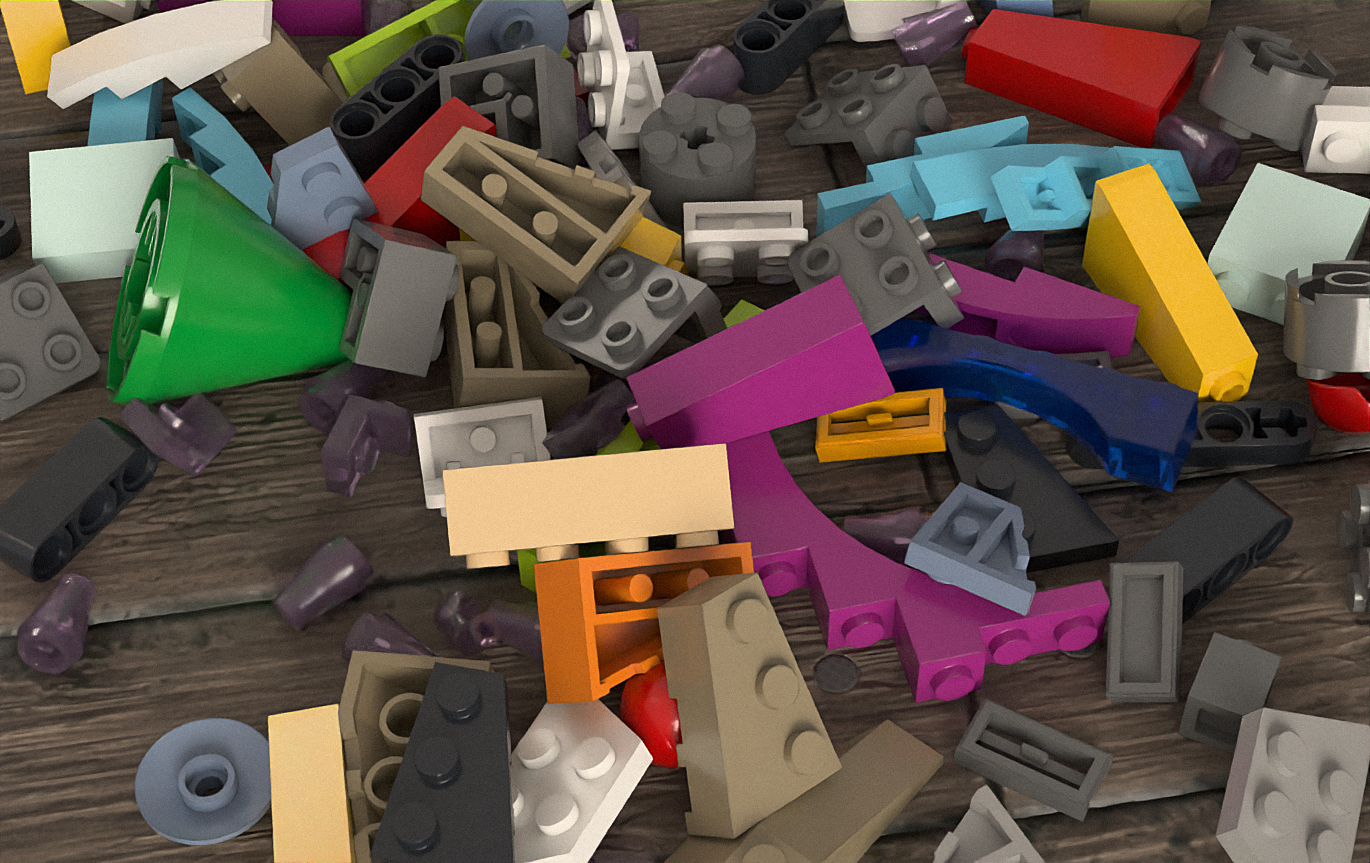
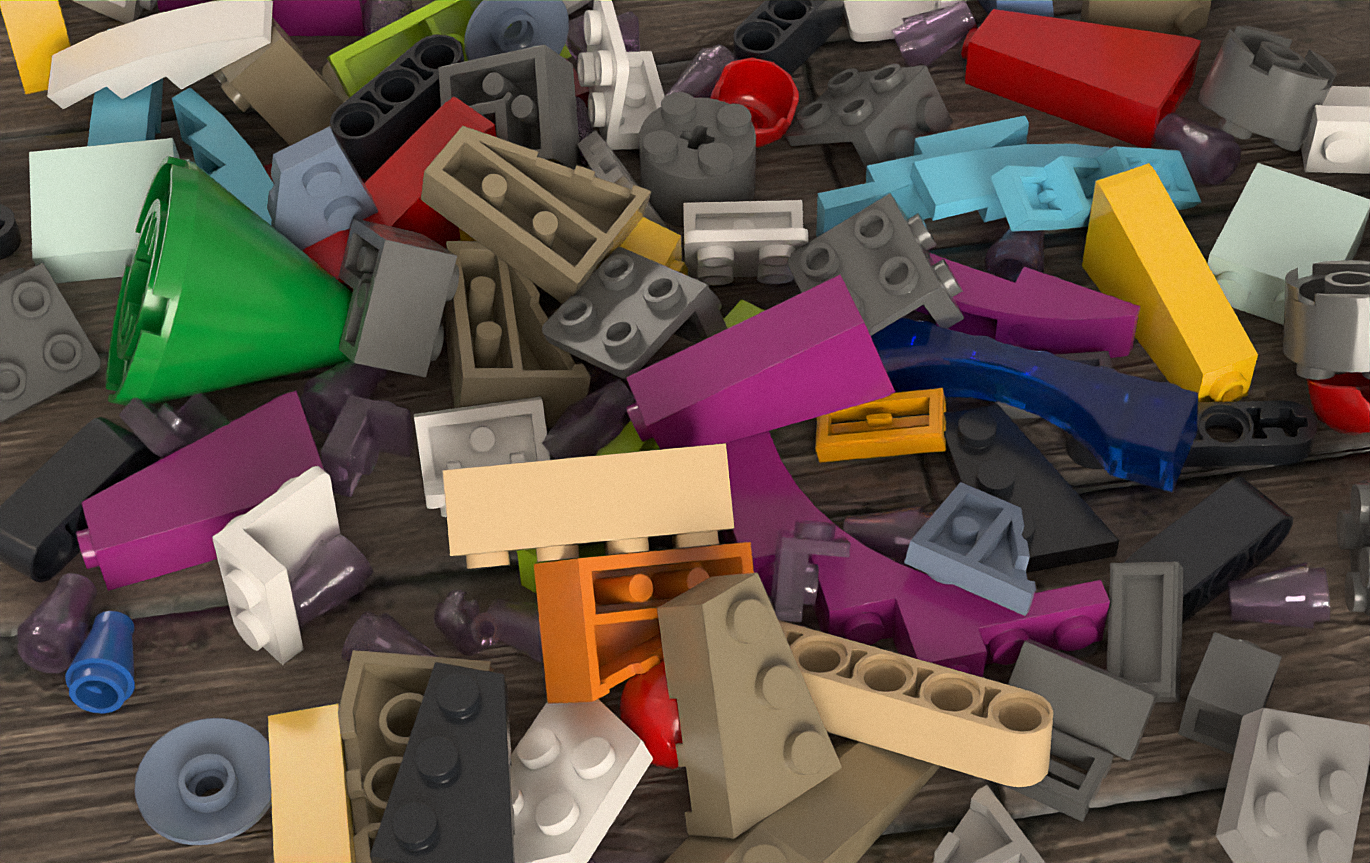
none -> blue cone [65,611,135,714]
none -> magenta slope [76,391,324,591]
none -> white bracket [212,466,342,665]
none -> red hair [710,57,799,148]
none -> clear purple bracket [770,520,851,622]
none -> tan beam [778,620,1054,787]
none -> dark grey tile [1008,639,1159,761]
none -> cone [1228,562,1330,629]

